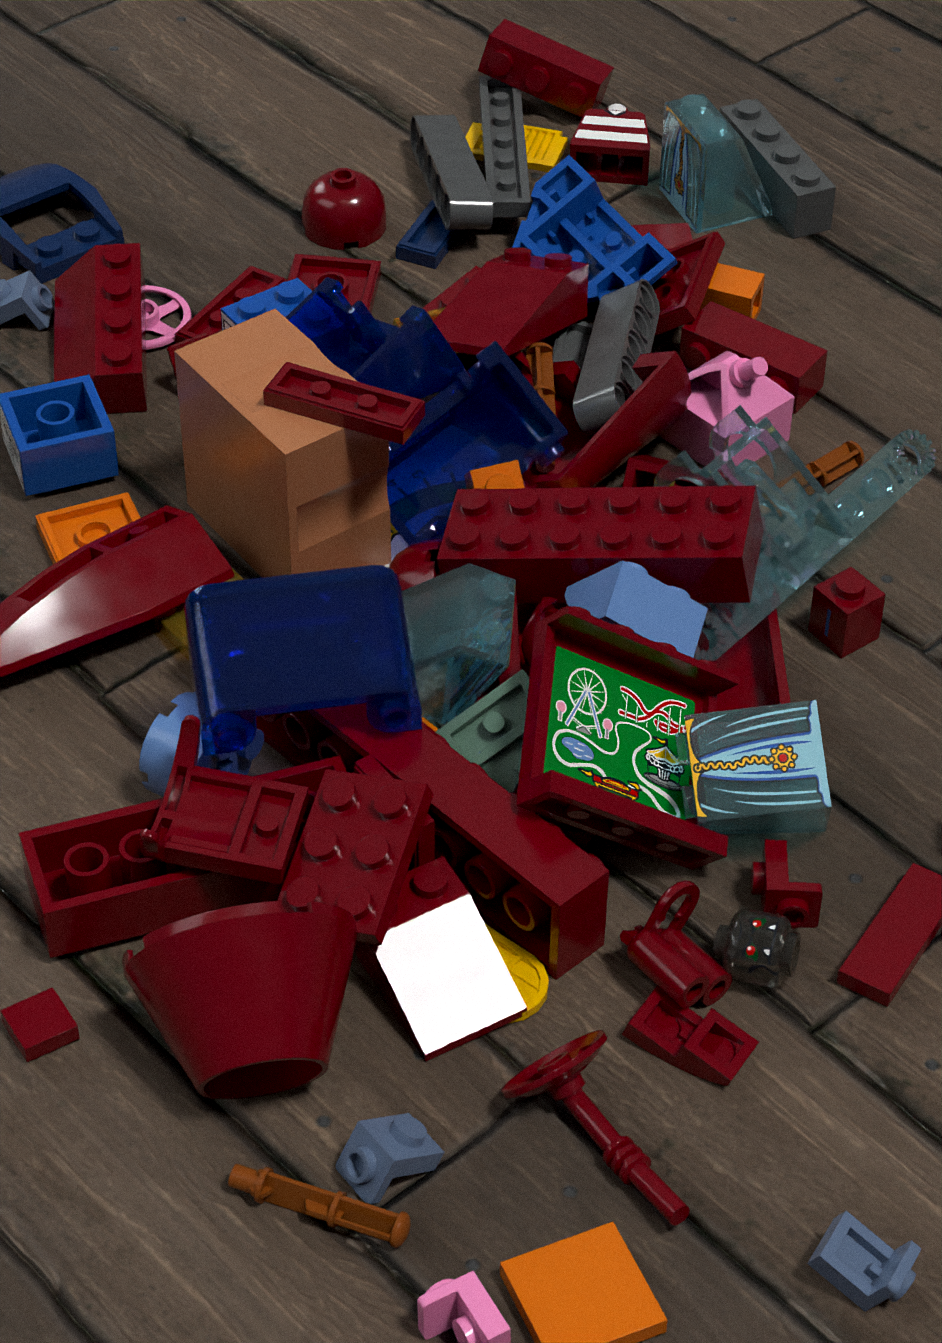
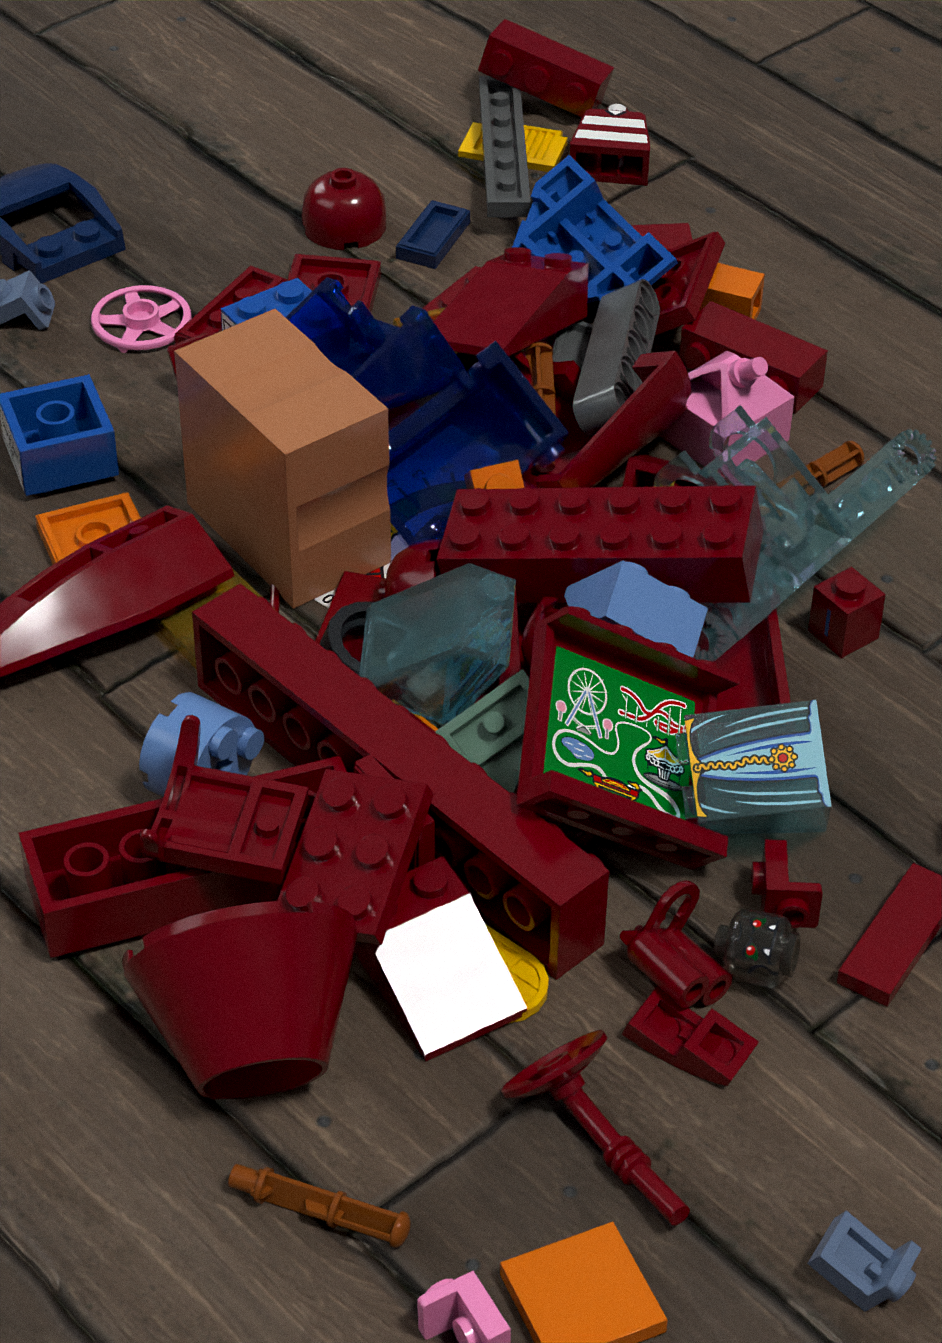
dark red tile [0,987,80,1062] -> none
dark red slope [54,243,147,414] -> none
clear blue windscreen [184,565,422,756] -> none
dark red tile [263,362,425,445] -> none
sand blue bracket [336,1113,444,1204] -> none
dark grey beam [410,114,493,230] -> none
clear light blue slope [659,94,772,234] -> none
dark grey brick [717,99,836,239] -> none

